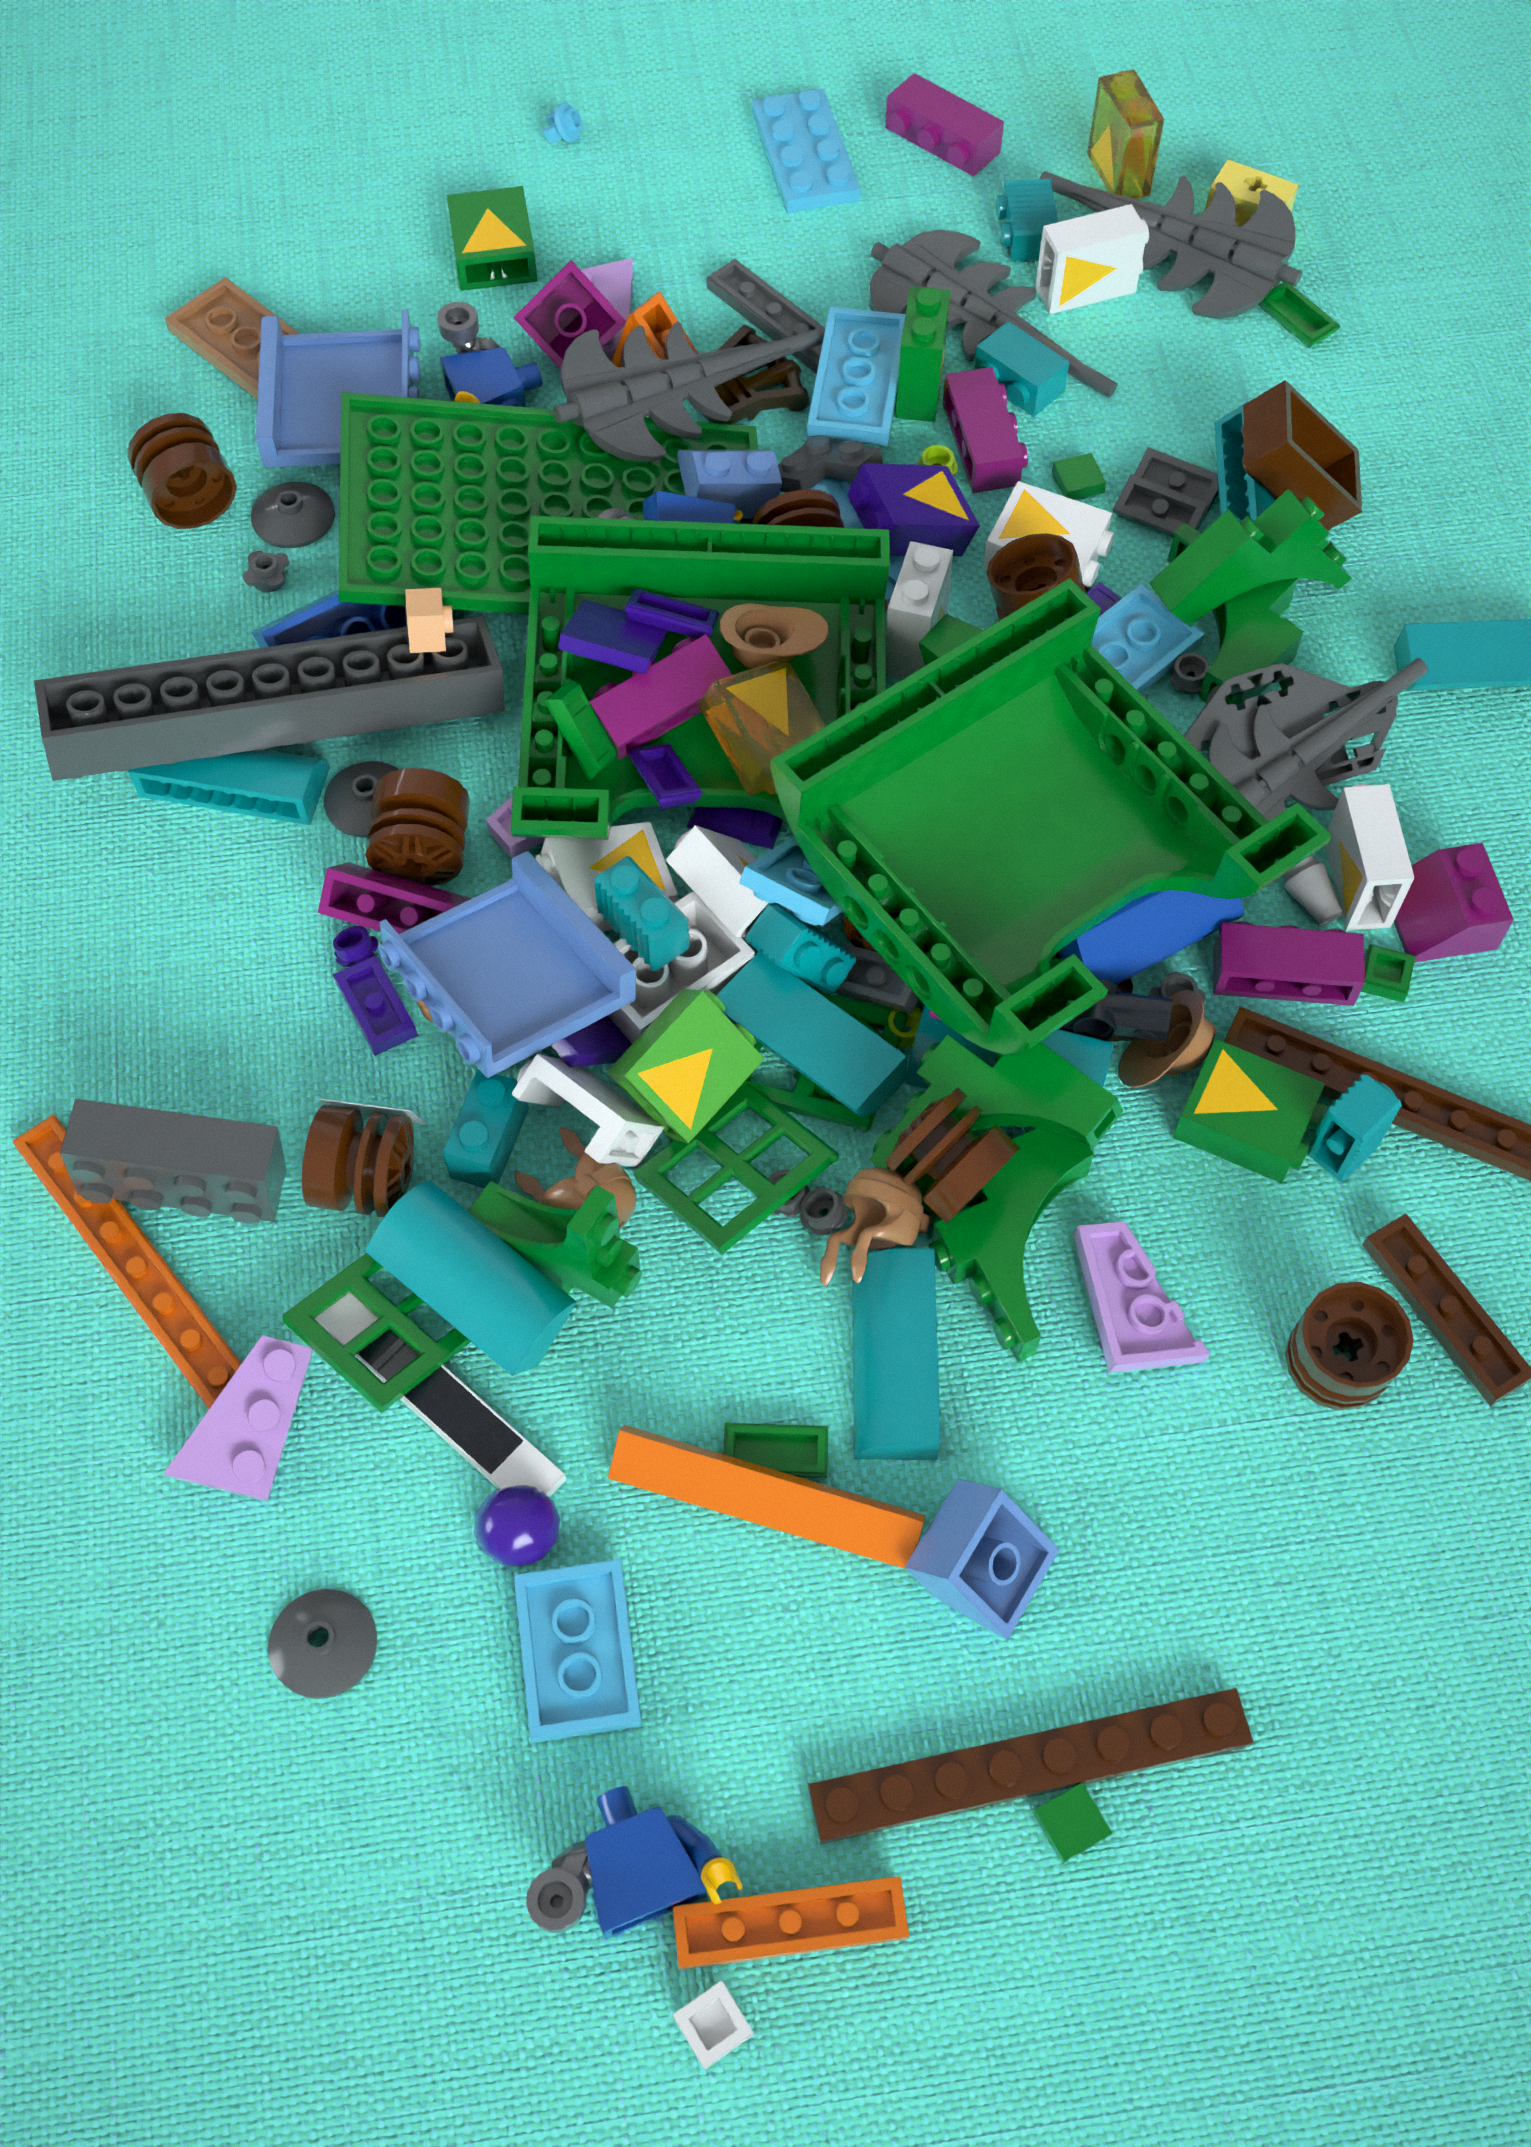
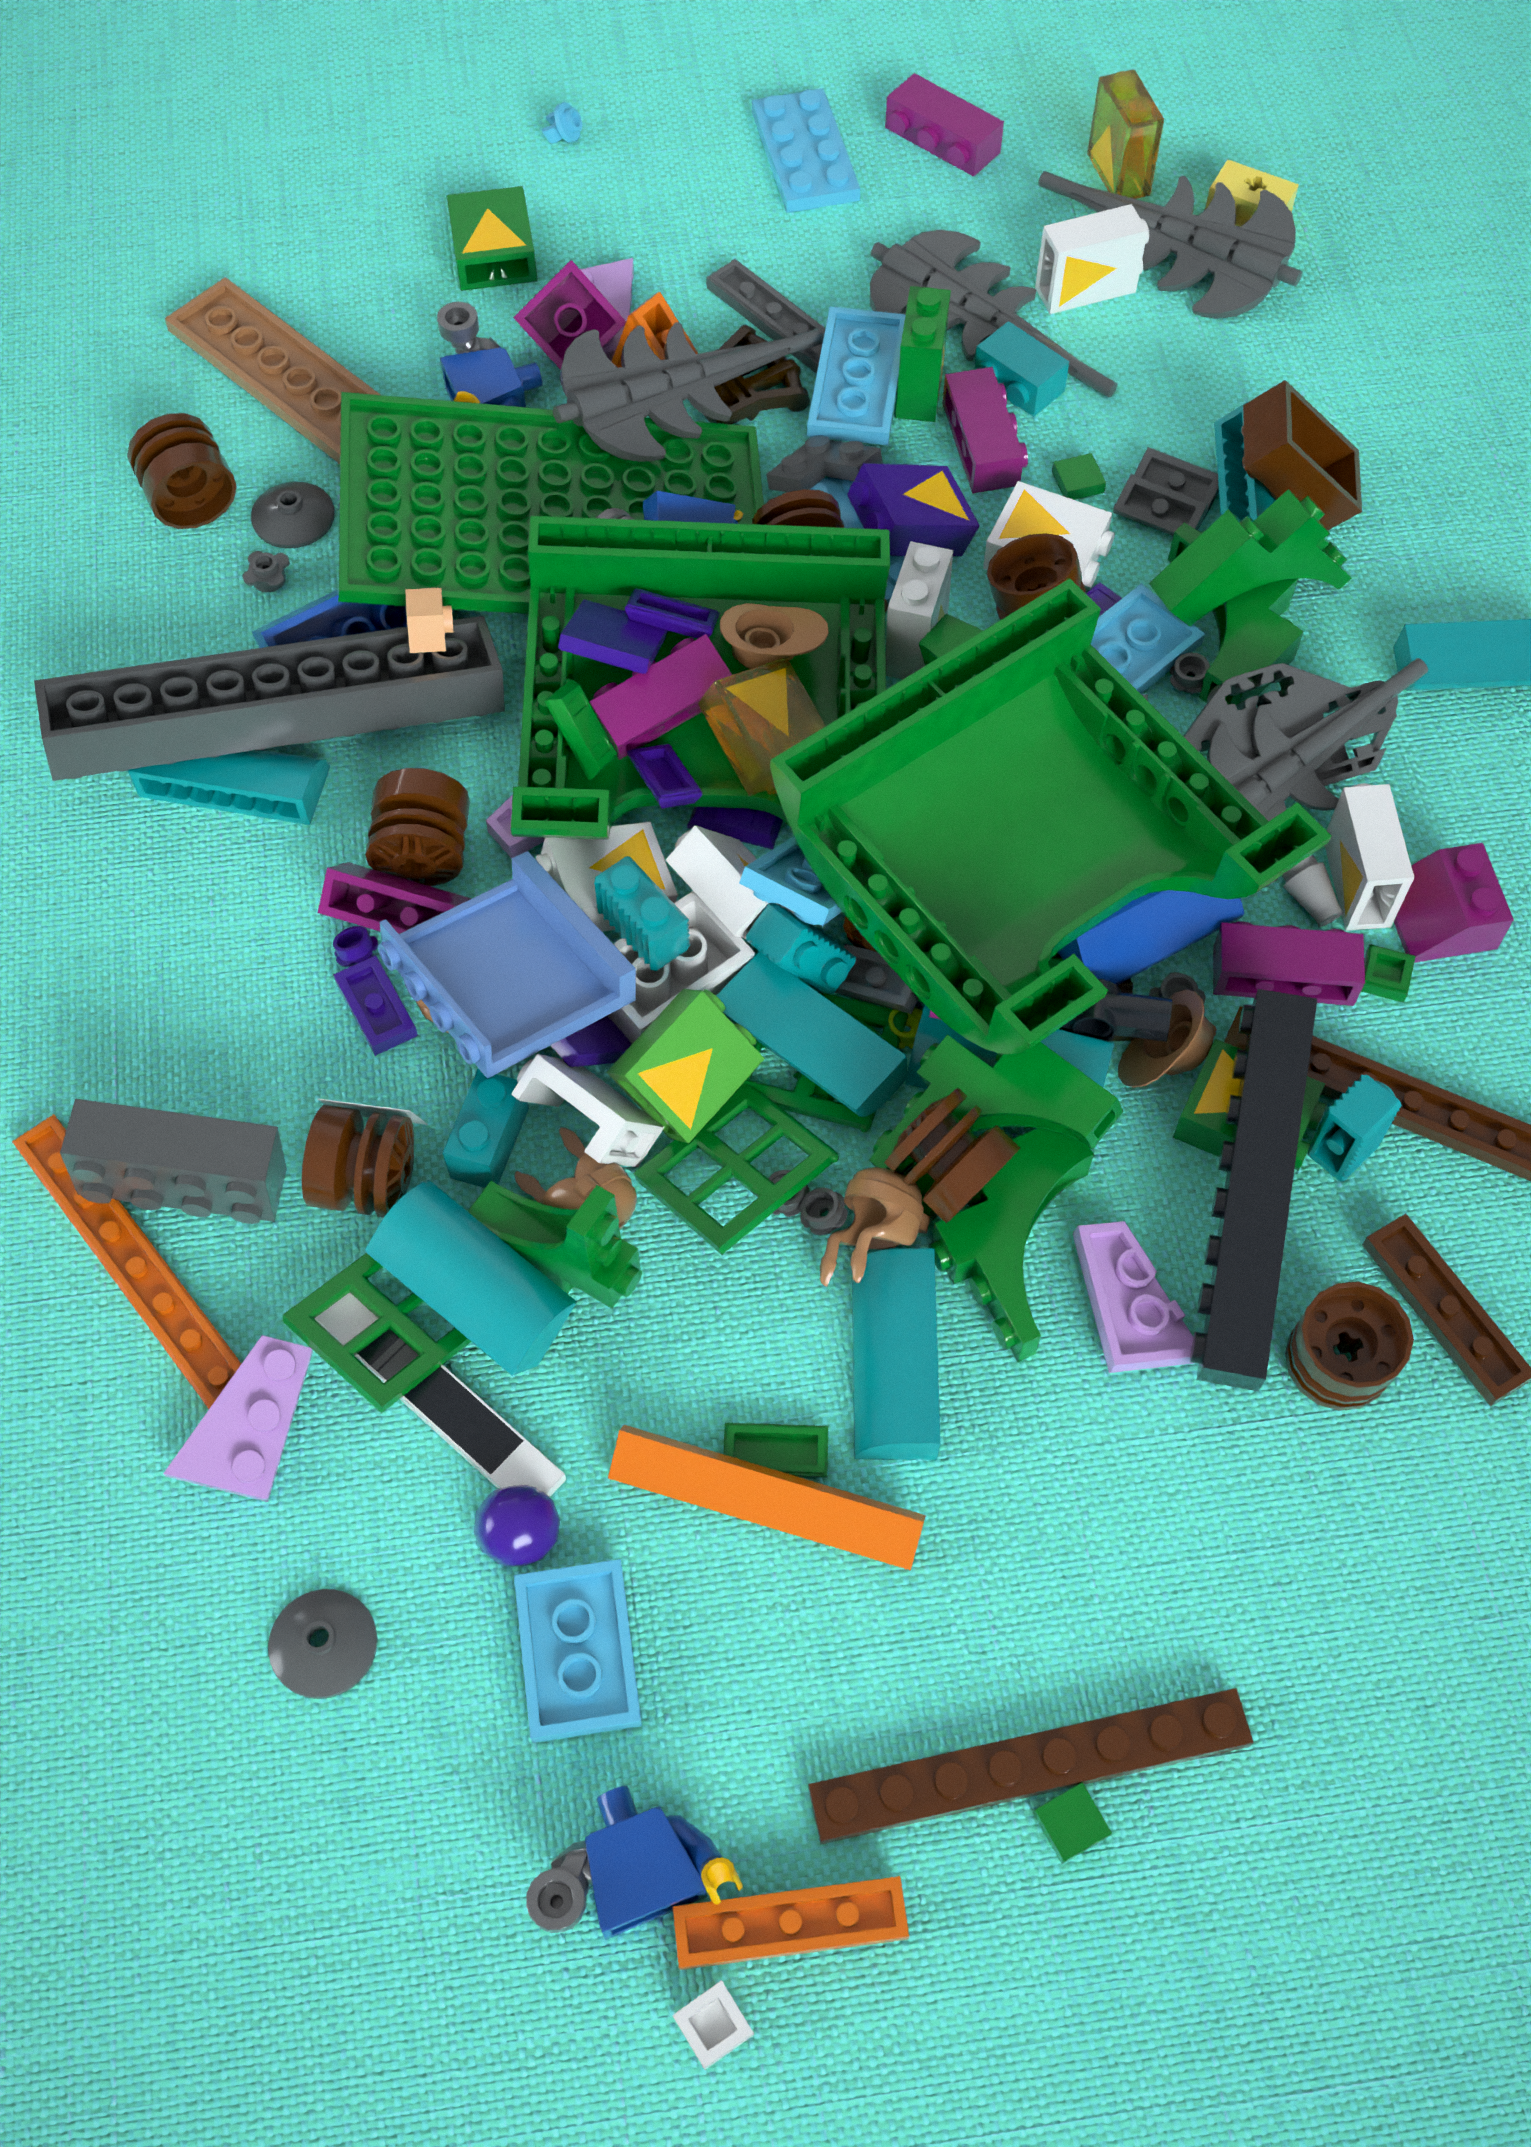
medium blue panel [256,310,421,468] -> none
dark grey dish [324,761,399,838] -> none
medium blue slope [677,449,782,519] -> none
medium blue slope [904,1479,1060,1640] -> none
lime plate [918,445,958,476] -> none
teal brick [996,179,1058,263] -> none
green tile [1259,282,1340,348] -> none
none -> black brick [1190,989,1317,1391]

